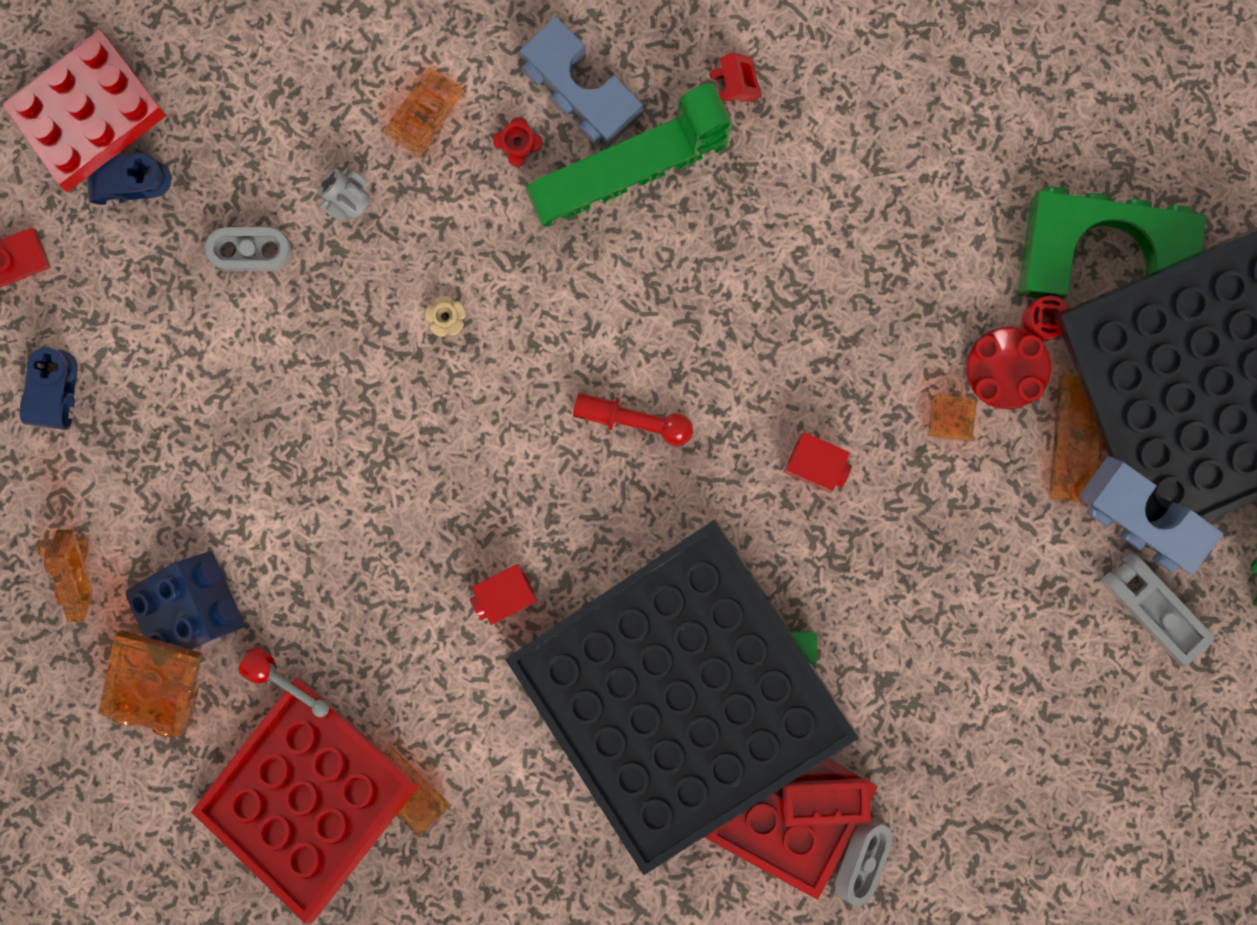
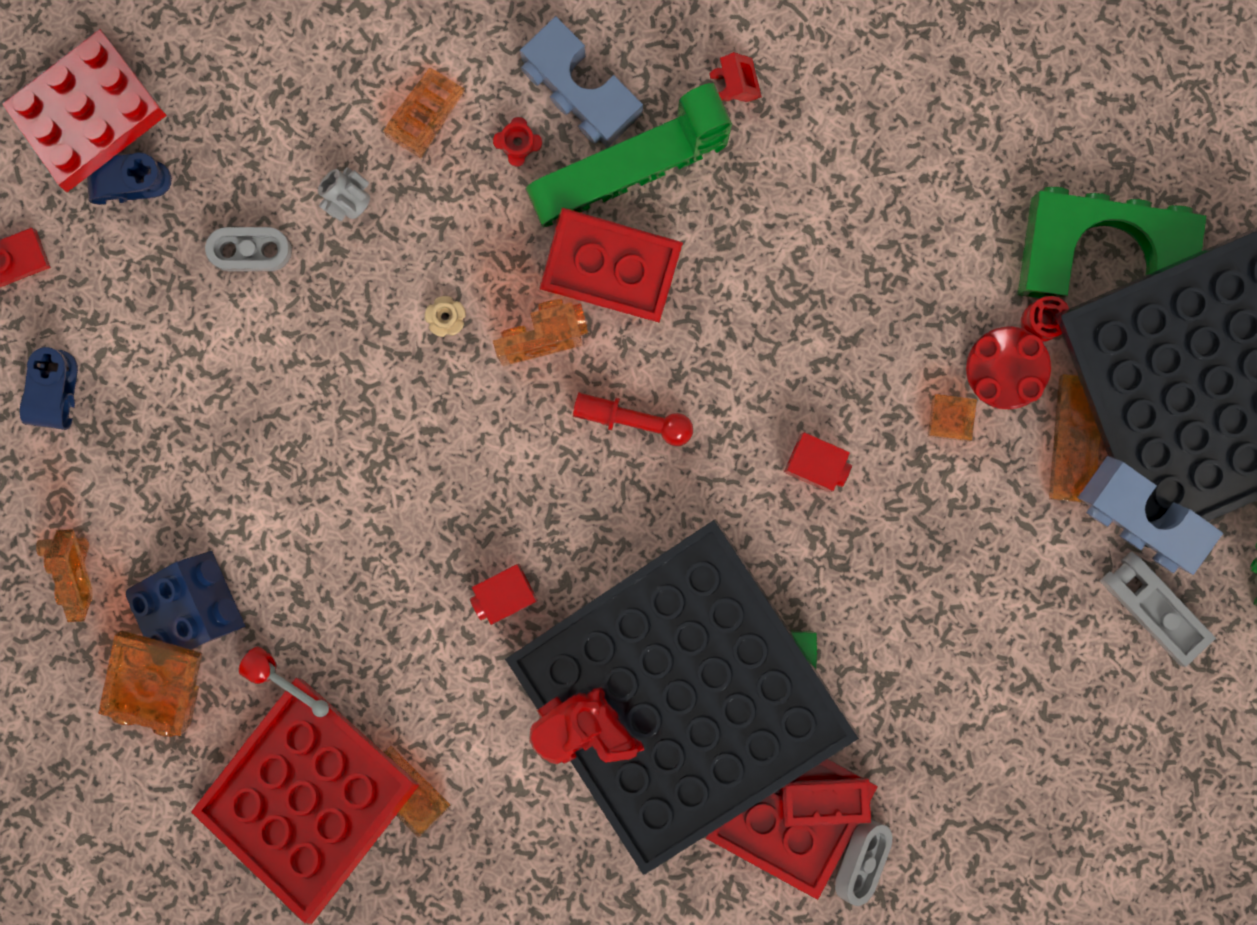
none -> clear orange plate [493,299,589,367]
none -> red head [529,688,644,765]
none -> red tile [539,207,683,323]

